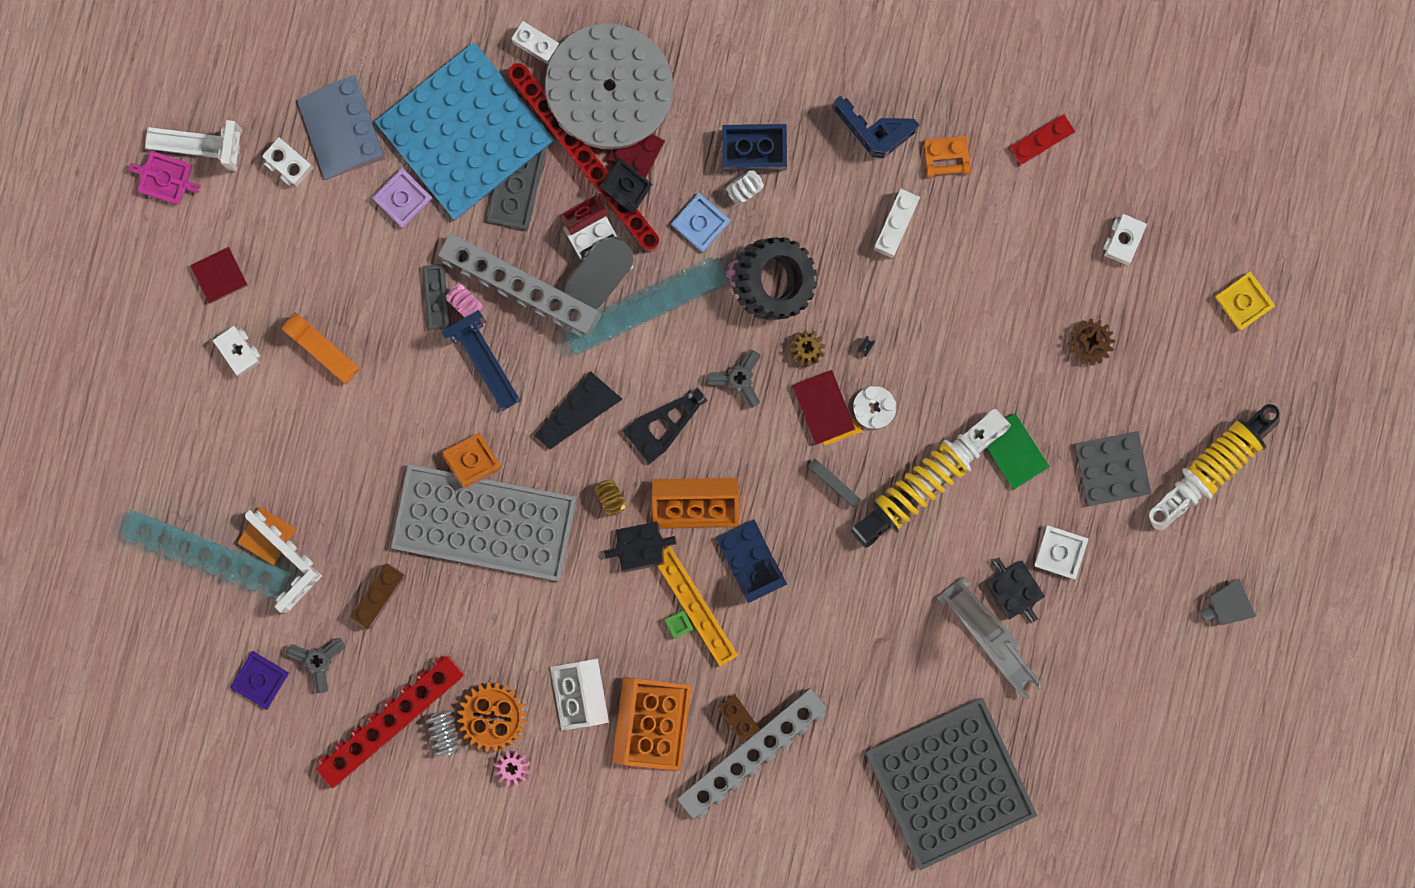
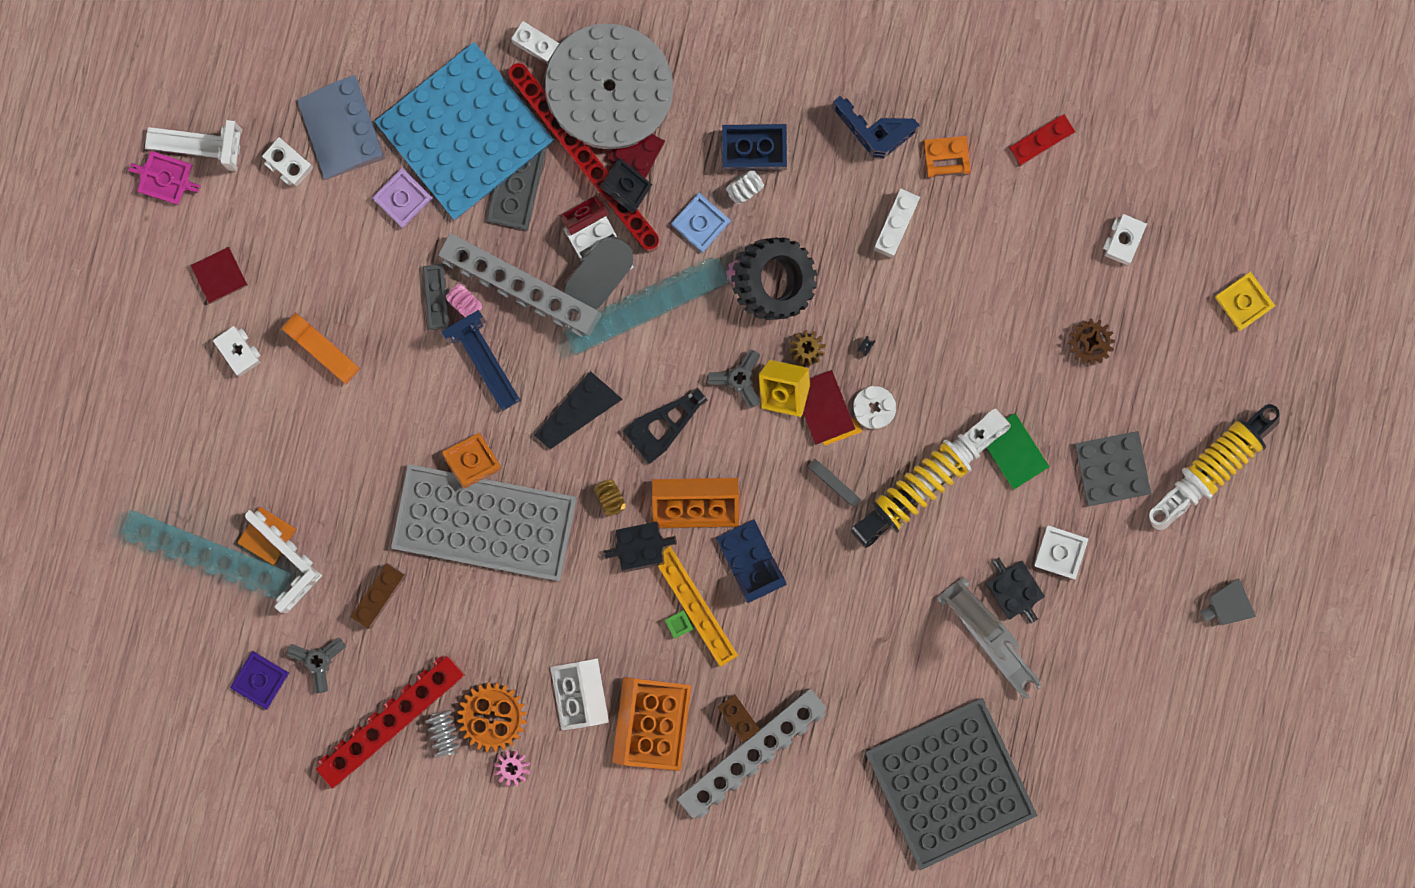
none -> yellow slope [759,360,810,417]

